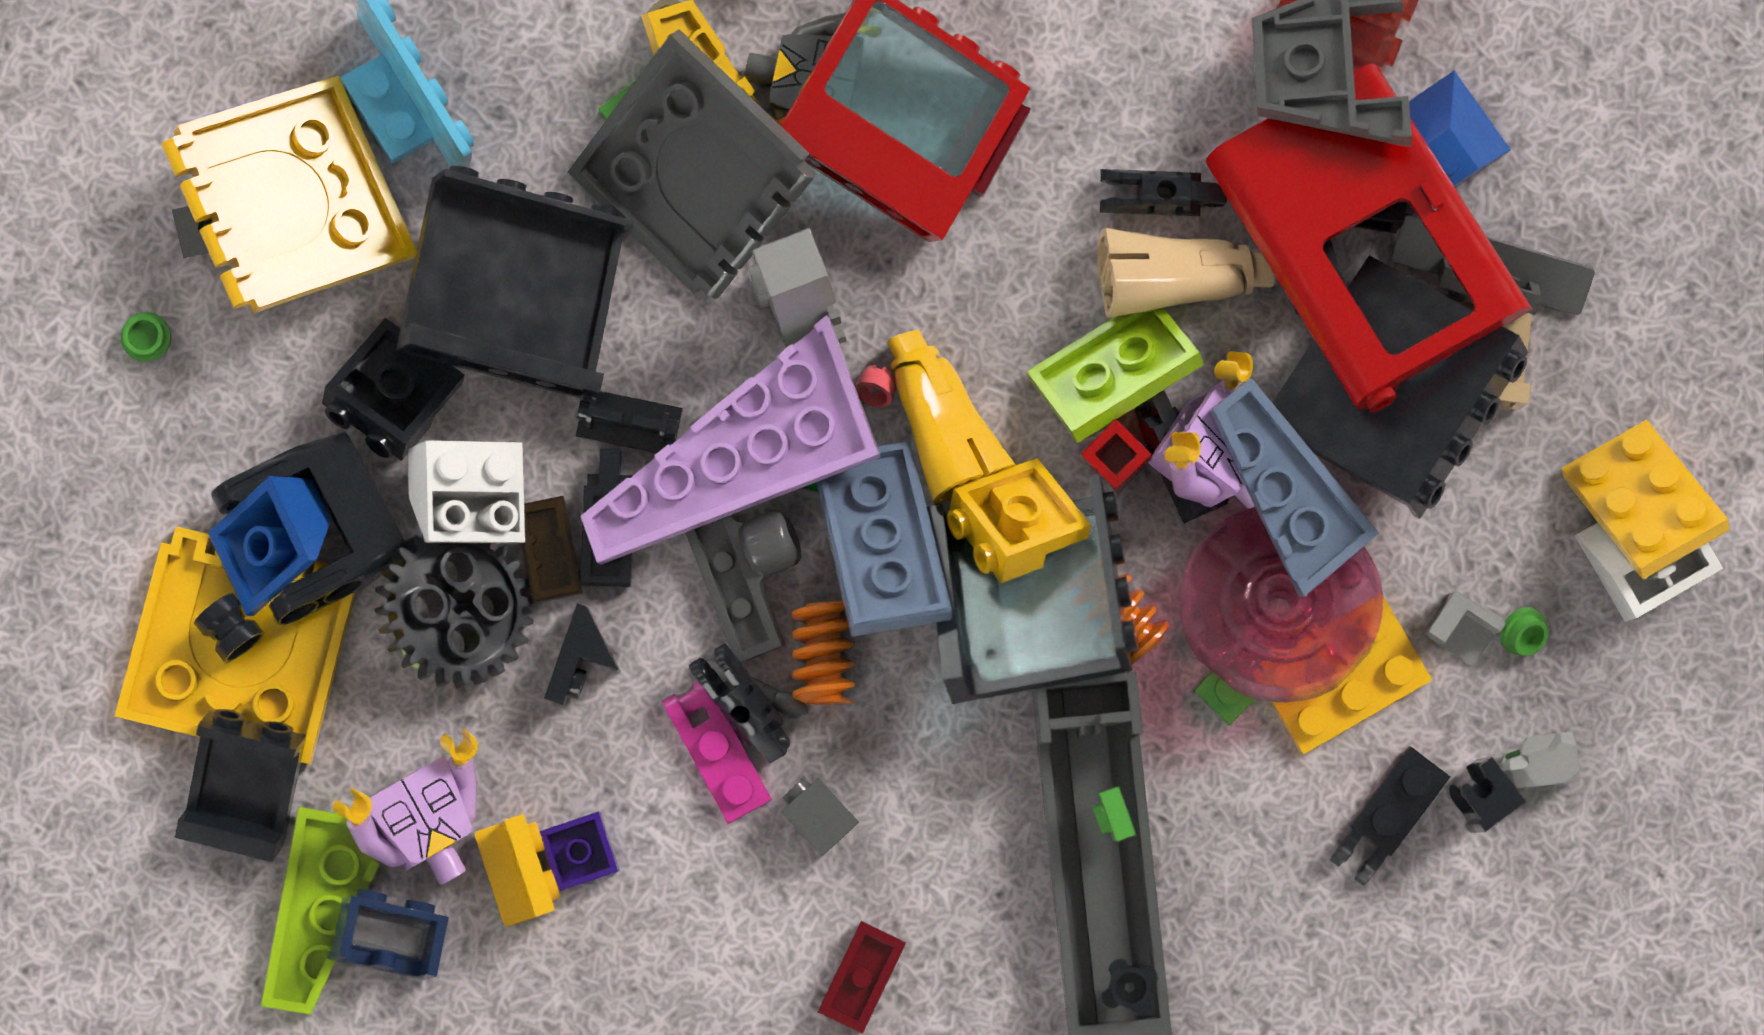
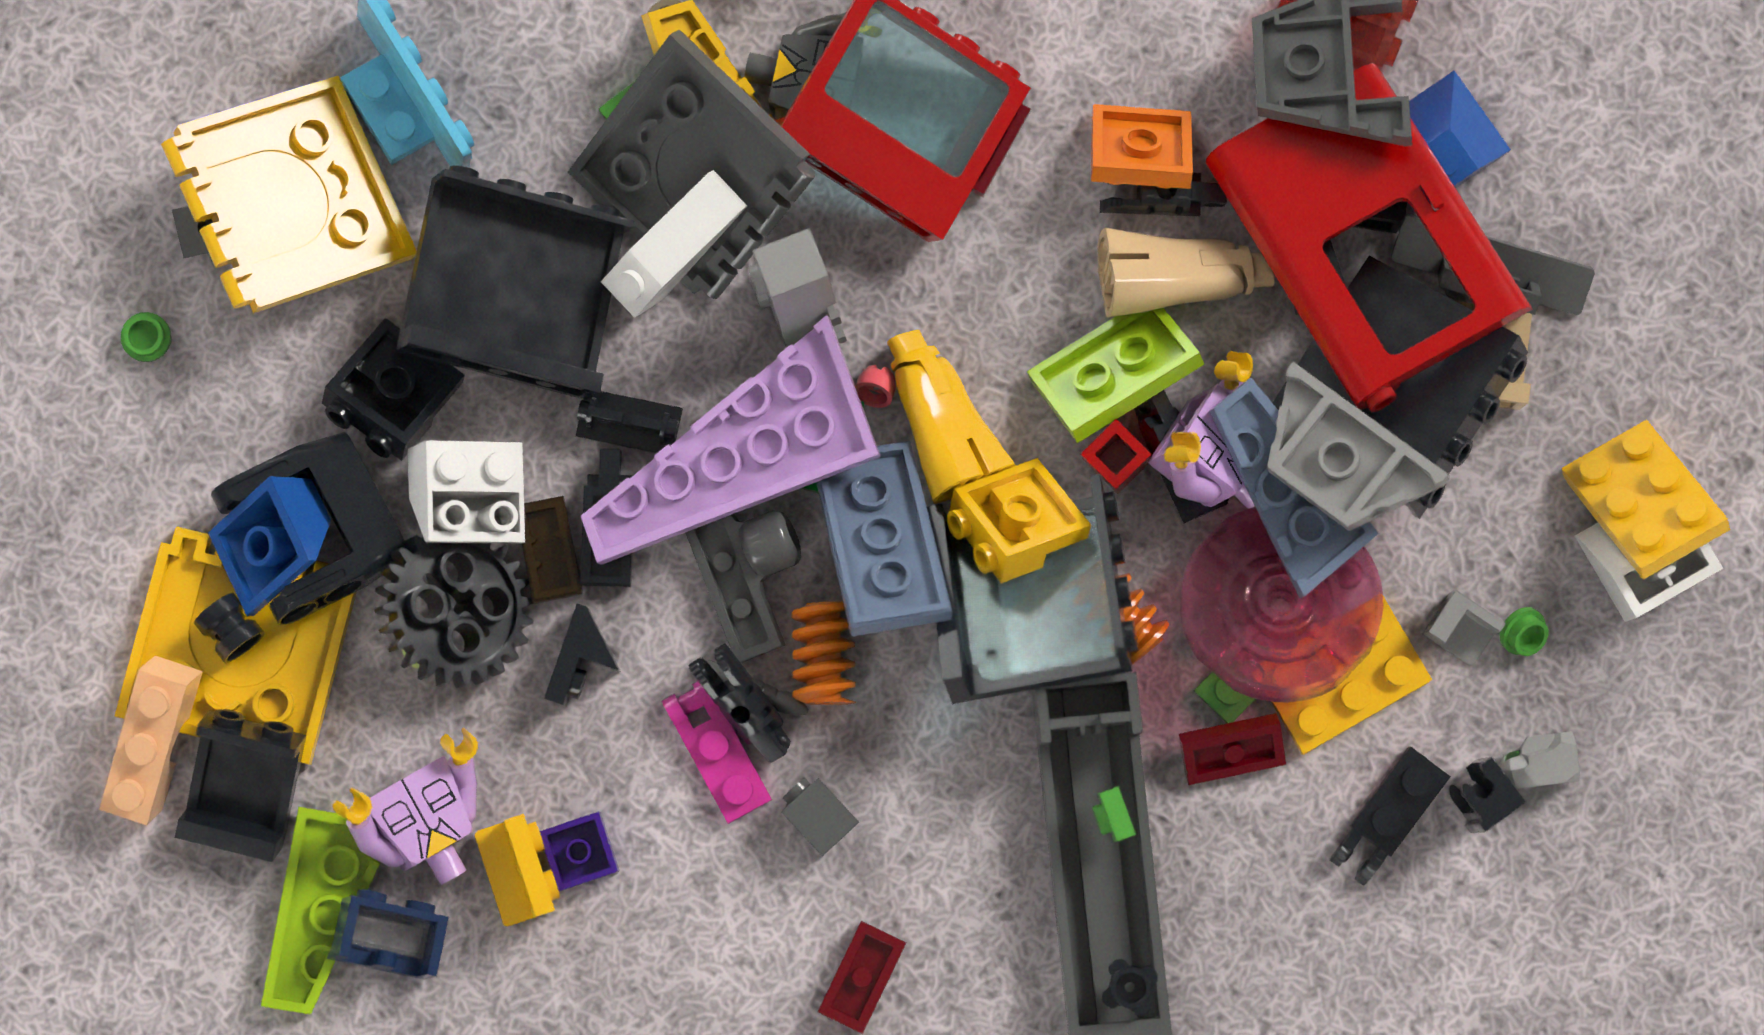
none -> light nougat arch [99,656,203,825]
none -> white slope [601,170,747,318]
none -> orange plate [1091,104,1193,189]
none -> dark red plate [1179,713,1286,785]
none -> light grey wing [1267,361,1450,531]

